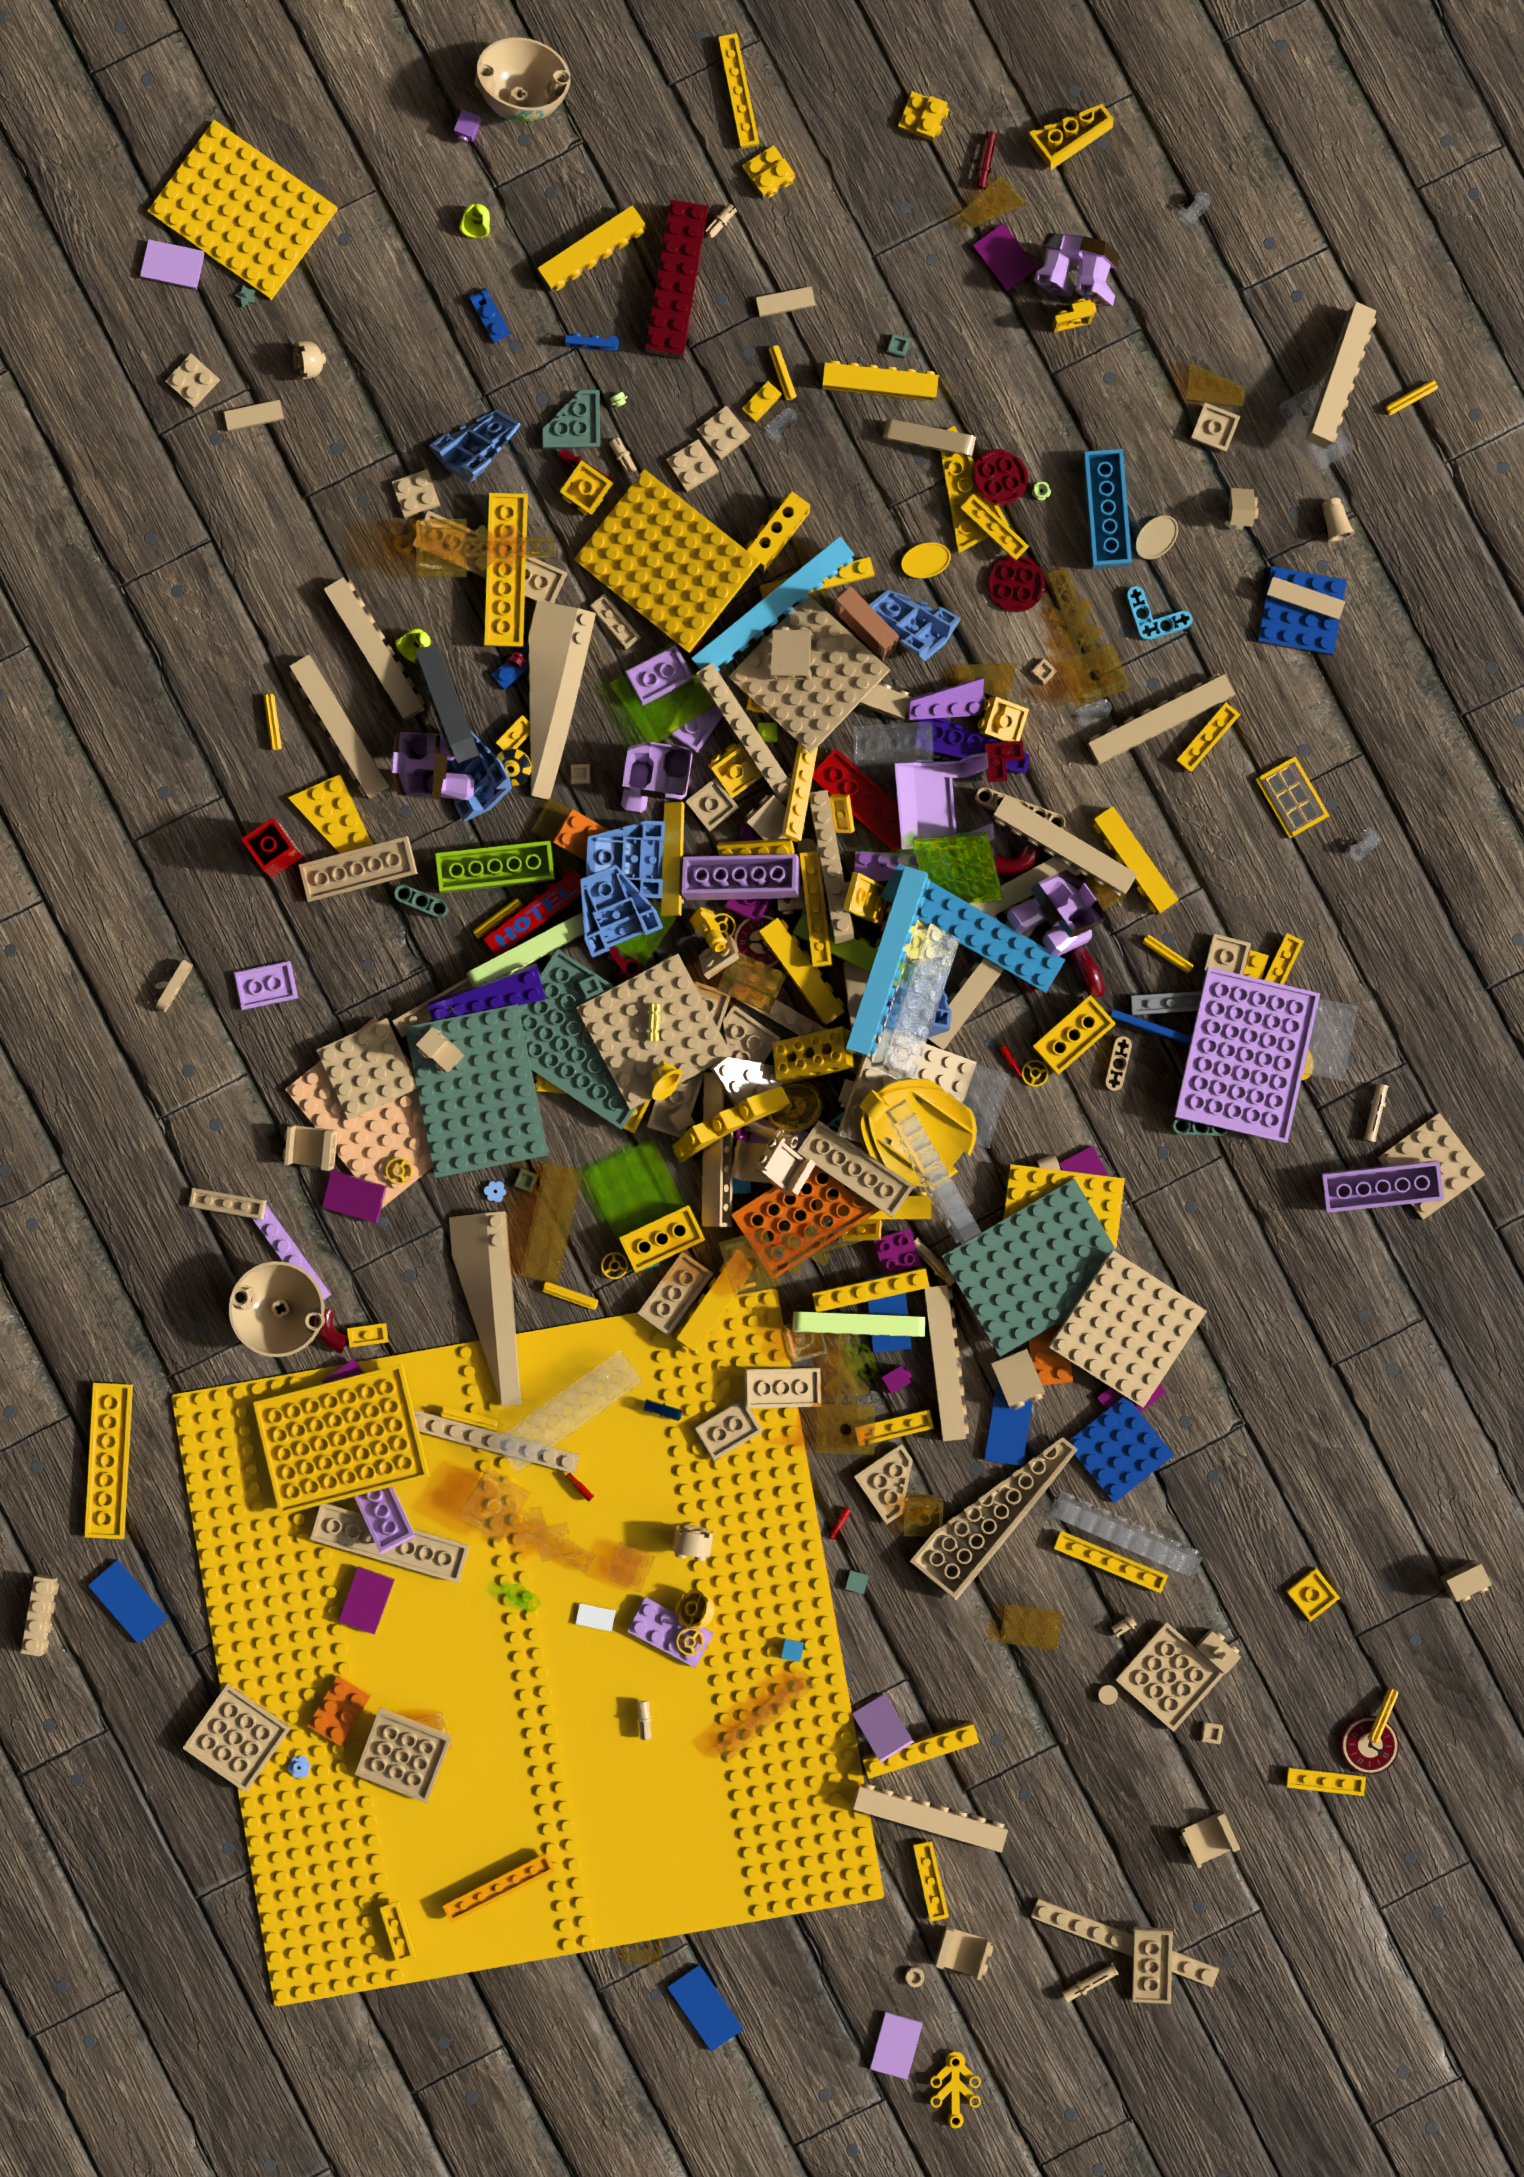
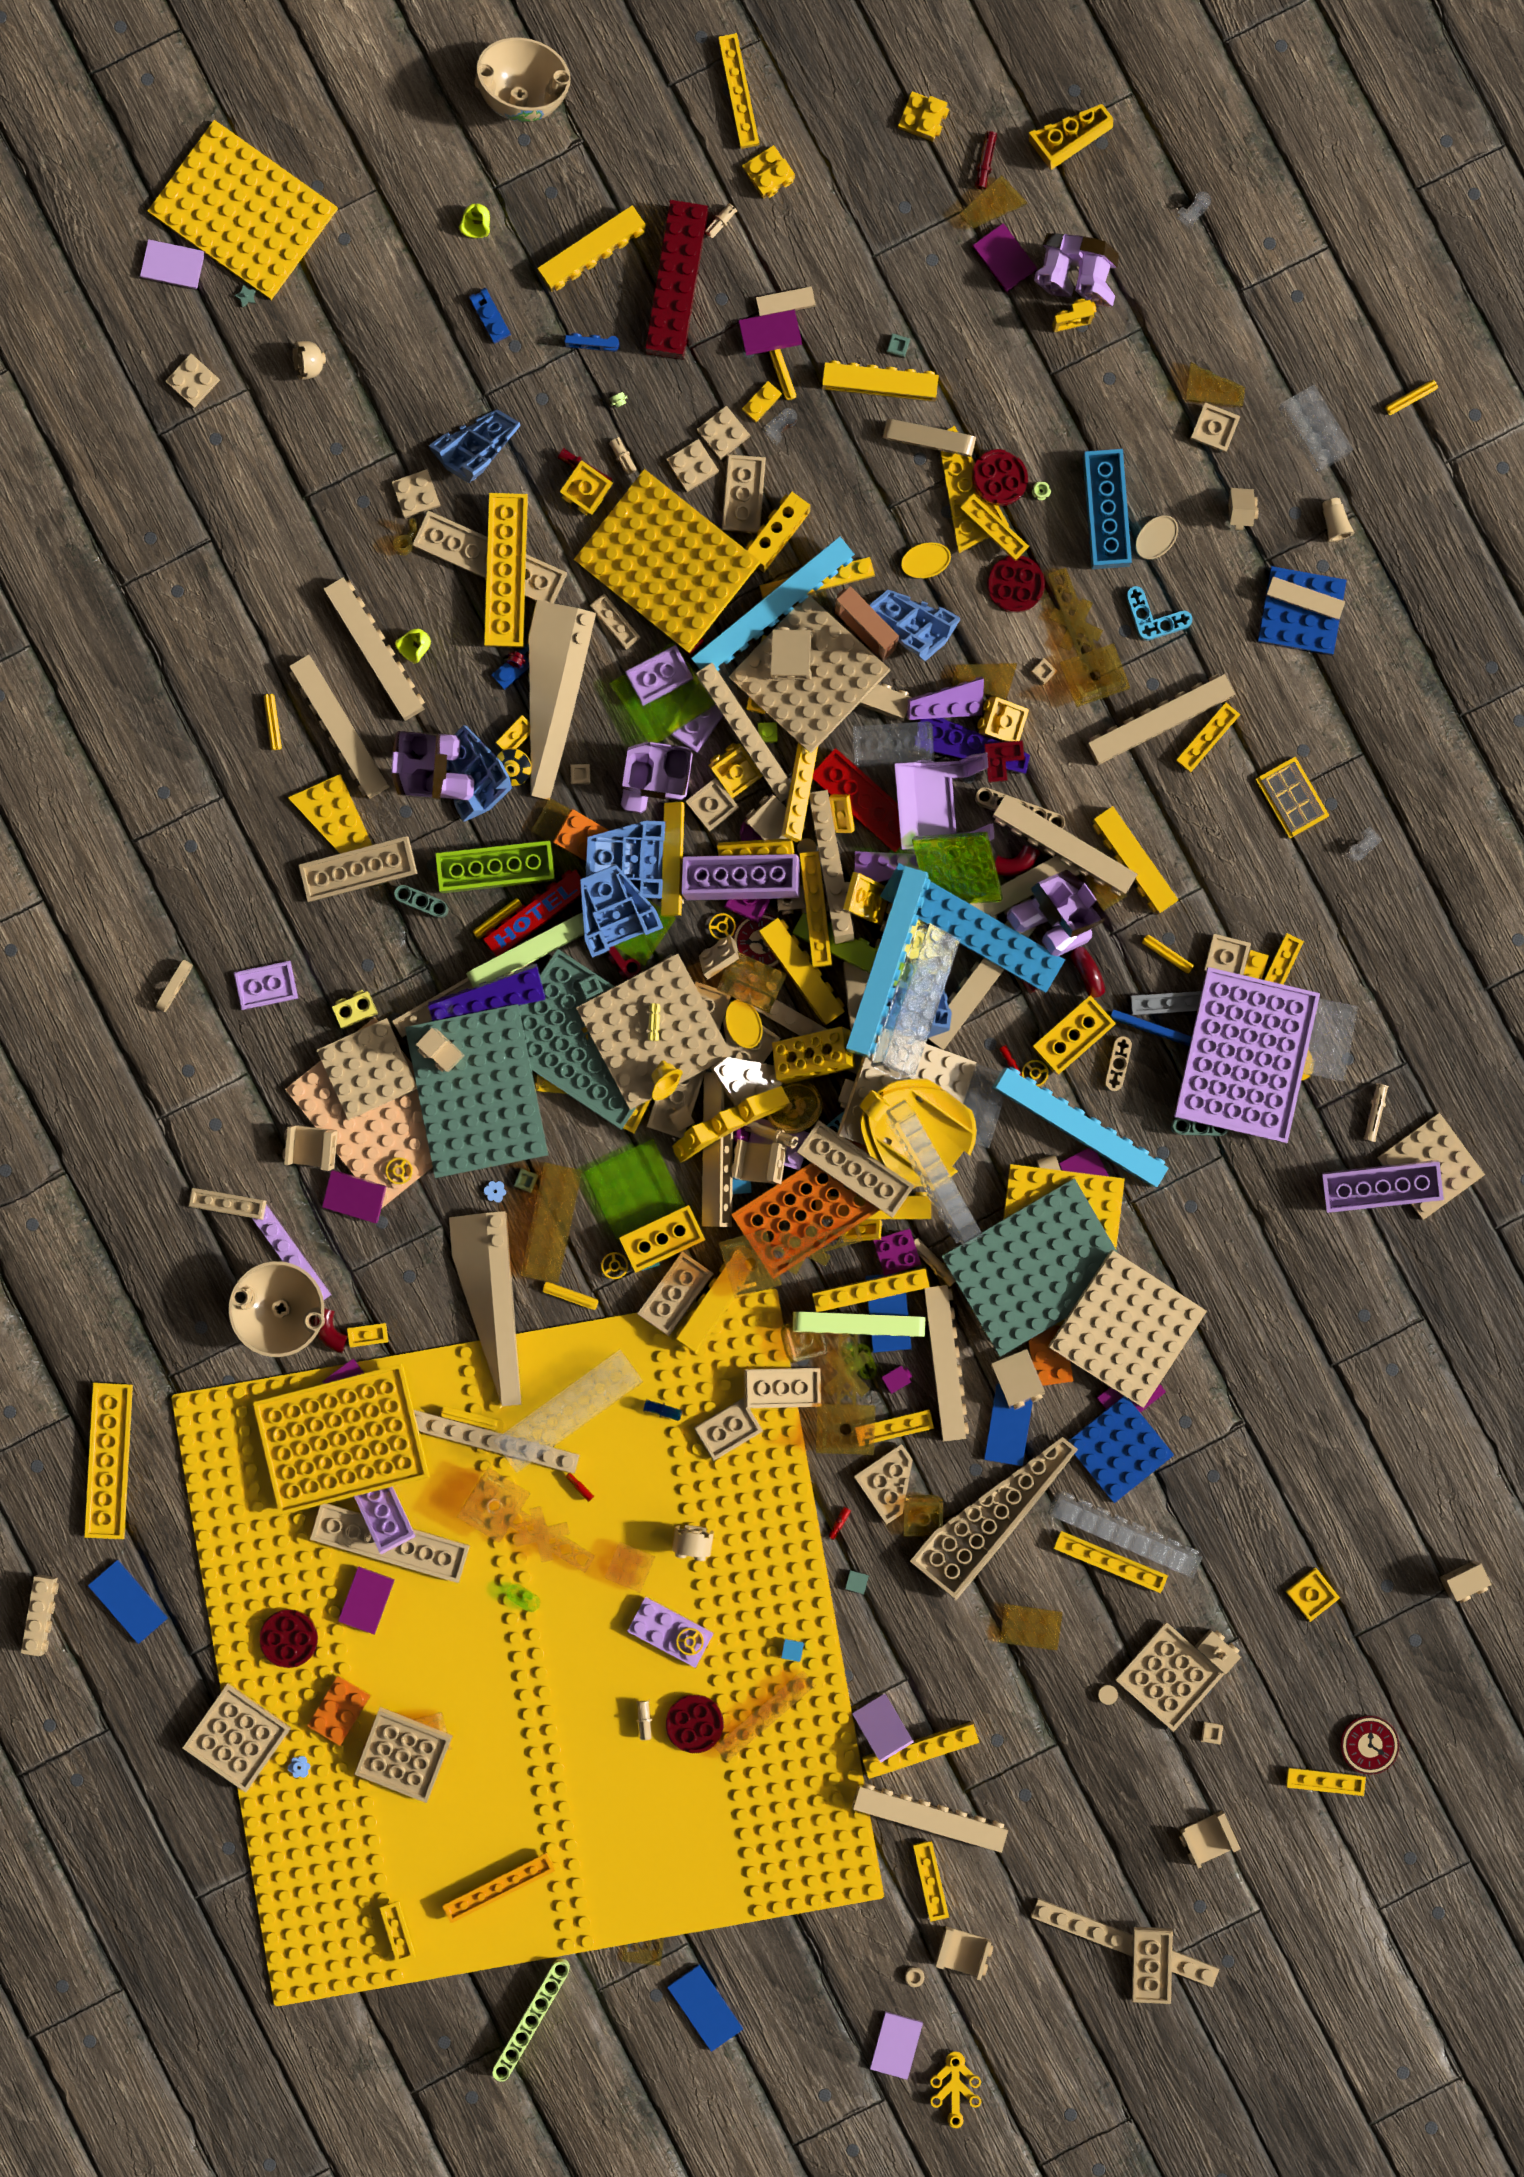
tan tile [224,400,284,431] -> none
red brick [241,817,304,878] -> none
dark grey brick [415,643,479,763] -> none
clear yellow piece [416,519,555,577] -> none
medium lavender brick [454,109,481,143] -> none
sand green plate [543,390,600,449] -> none
white sticker [576,1604,616,1631] -> none
yellow cylinder [675,1589,715,1629] -> none
yellow piece [689,907,726,952] -> none
tan panel [755,1137,816,1196] -> none
tan pin [1062,1963,1118,2003] -> none
clear leg [1074,699,1112,730] -> none
tan pin [1111,1615,1137,1637] -> none
tan brick [1305,301,1376,449] -> none
yellow axle [1368,1688,1398,1743] -> none
none -> dark red tile [260,1609,318,1668]
none -> light yellow brick [332,990,378,1029]
none -> yellowish green beam [493,1958,570,2082]
none -> dark red tile [666,1694,724,1753]
none -> tan tile [722,455,766,534]
none -> yellow piece [726,999,763,1049]
none -> magenta tile [739,309,802,355]
none -> medium azure brick [992,1067,1168,1187]

